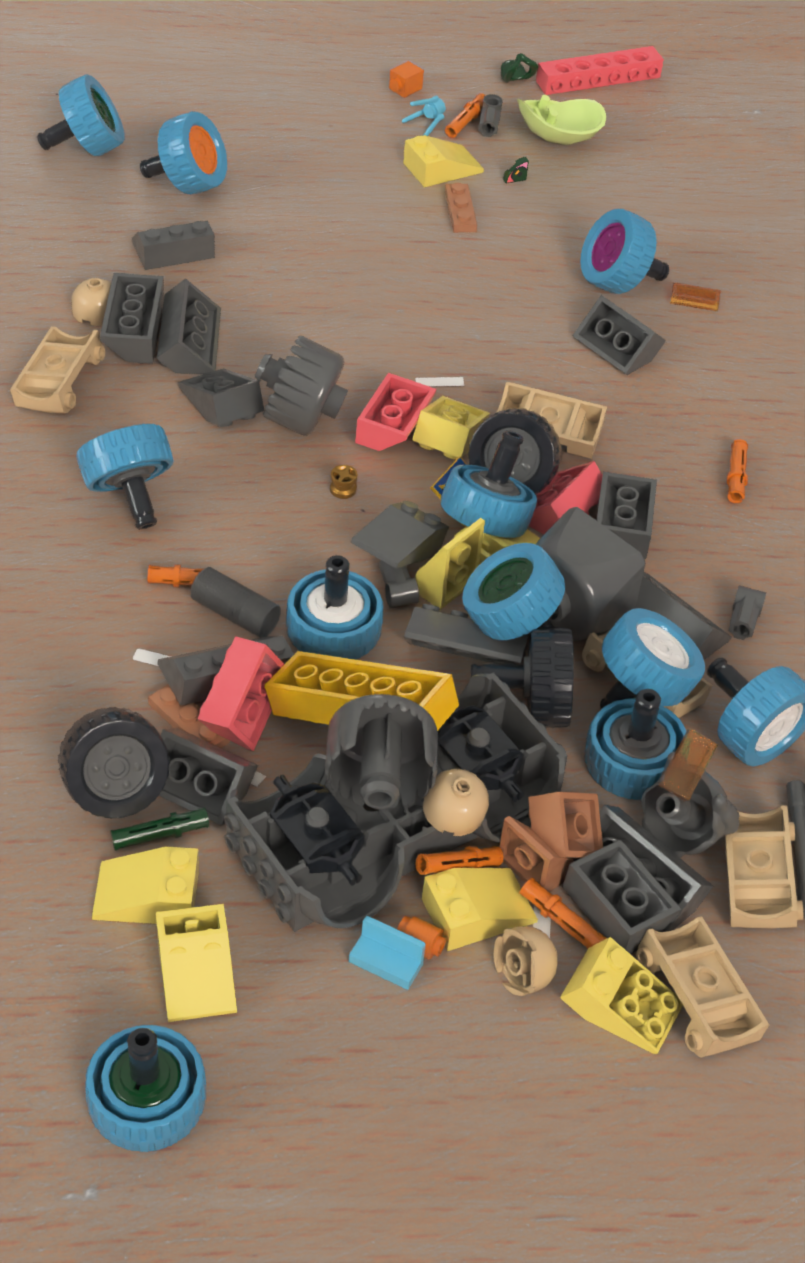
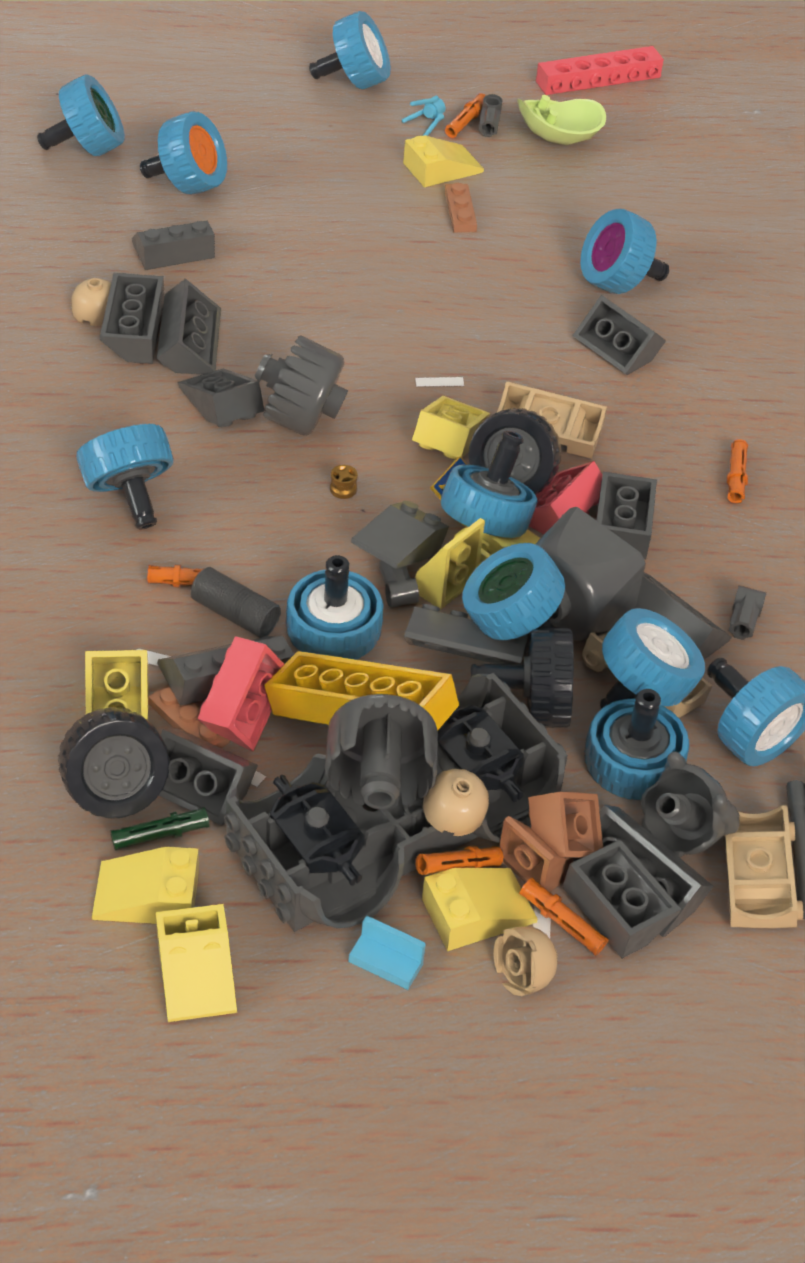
tan piece [10,326,105,413] -> none
dark azure wheel [85,1025,206,1152] -> none
coral slope [355,373,436,451] -> none
orange brick [389,61,424,98] -> none
orange brick [397,916,447,960] -> none
dark green piece [500,53,538,83] -> none
dark green tile [503,157,529,184] -> none
light yellow slope [560,937,683,1054] -> none
tan piece [636,917,769,1058] -> none
clear orange tile [658,729,718,801] -> none
clear orange tile [670,283,721,311] -> none
none -> light yellow slope [85,650,149,720]
none -> dark azure wheel [309,11,391,89]

